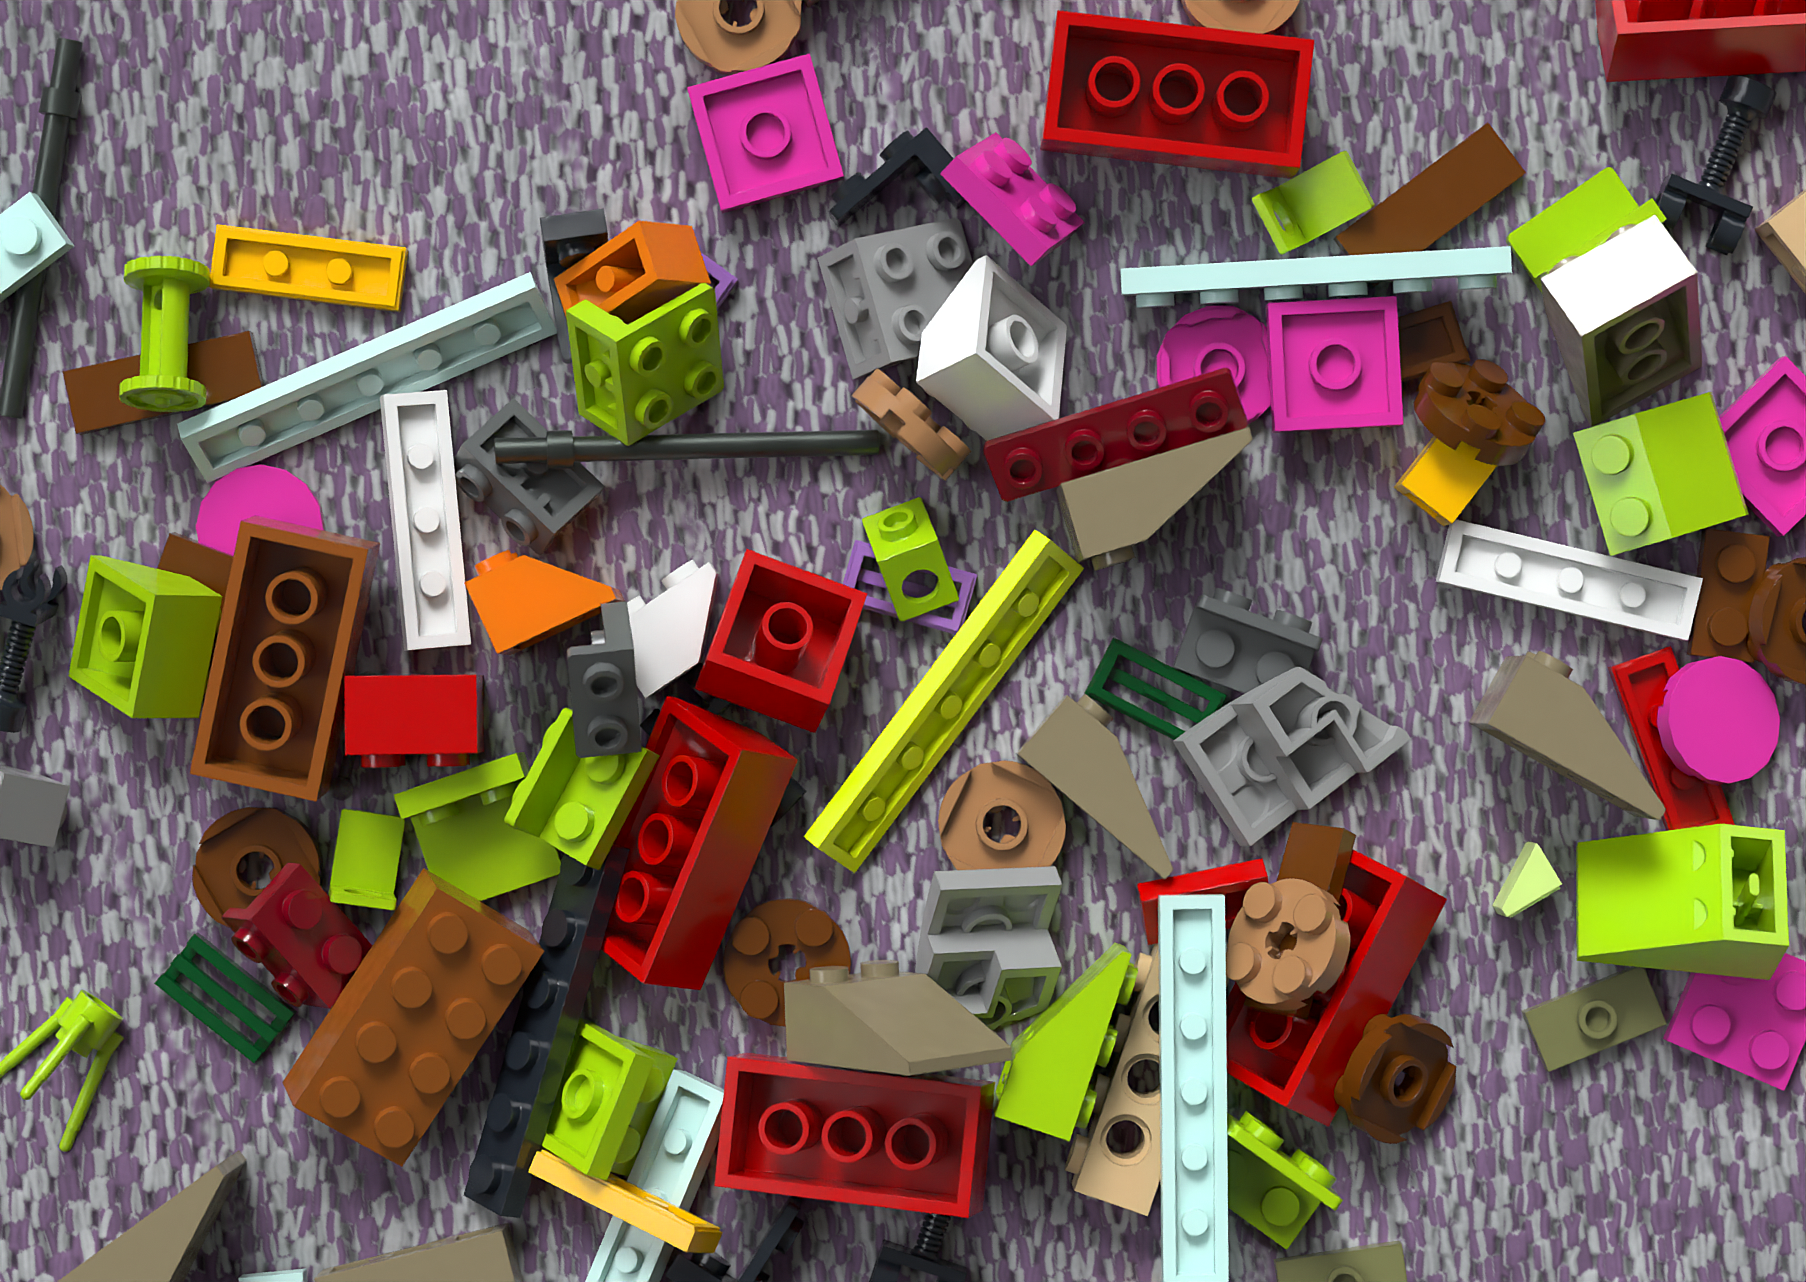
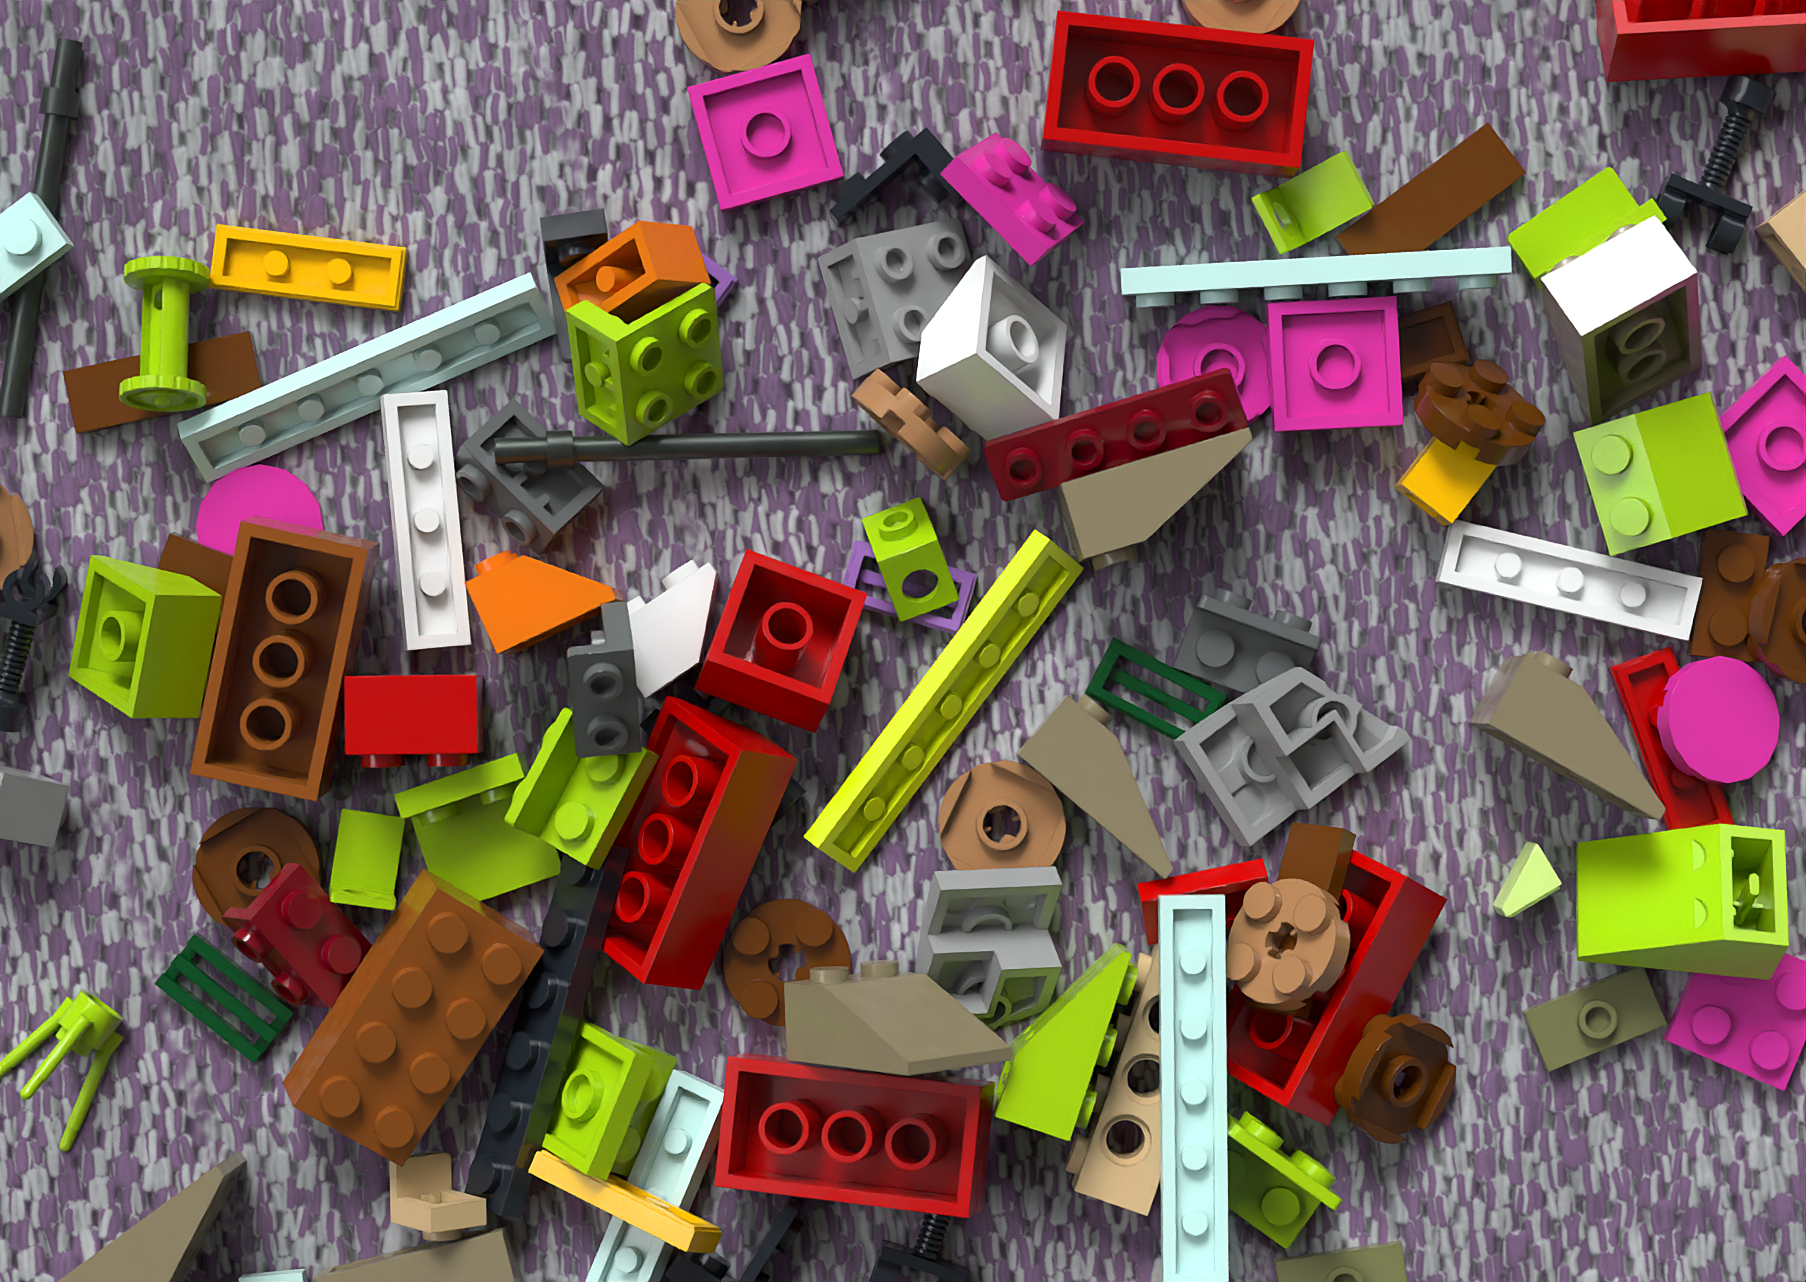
none -> tan bracket [389,1151,487,1241]

